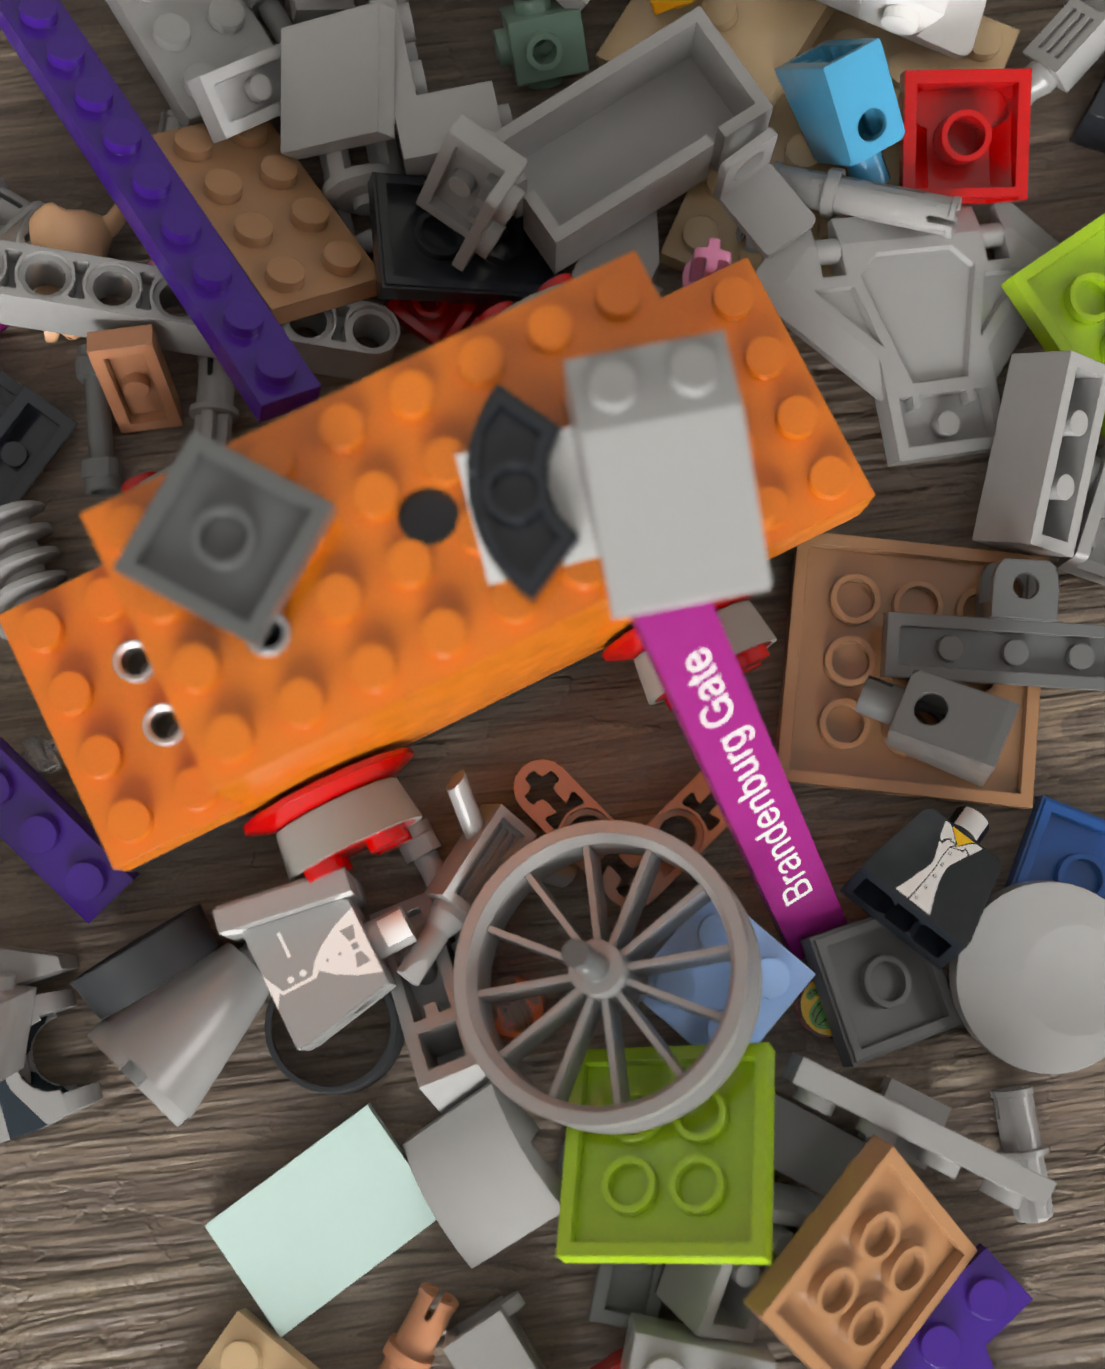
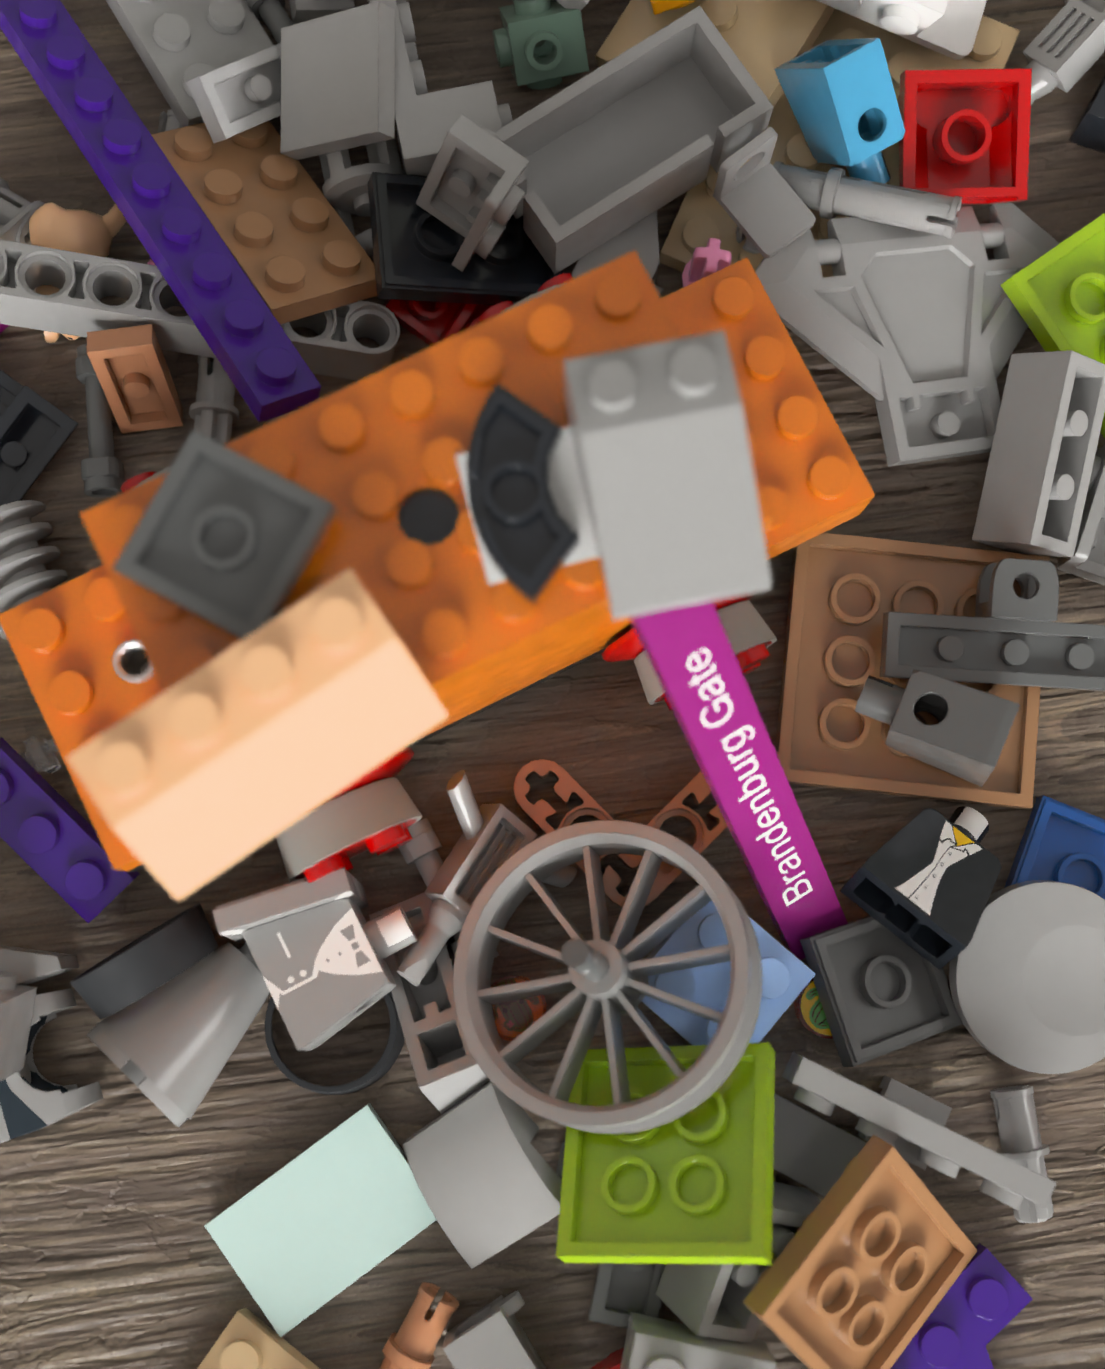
none -> light nougat slope [66,568,449,900]

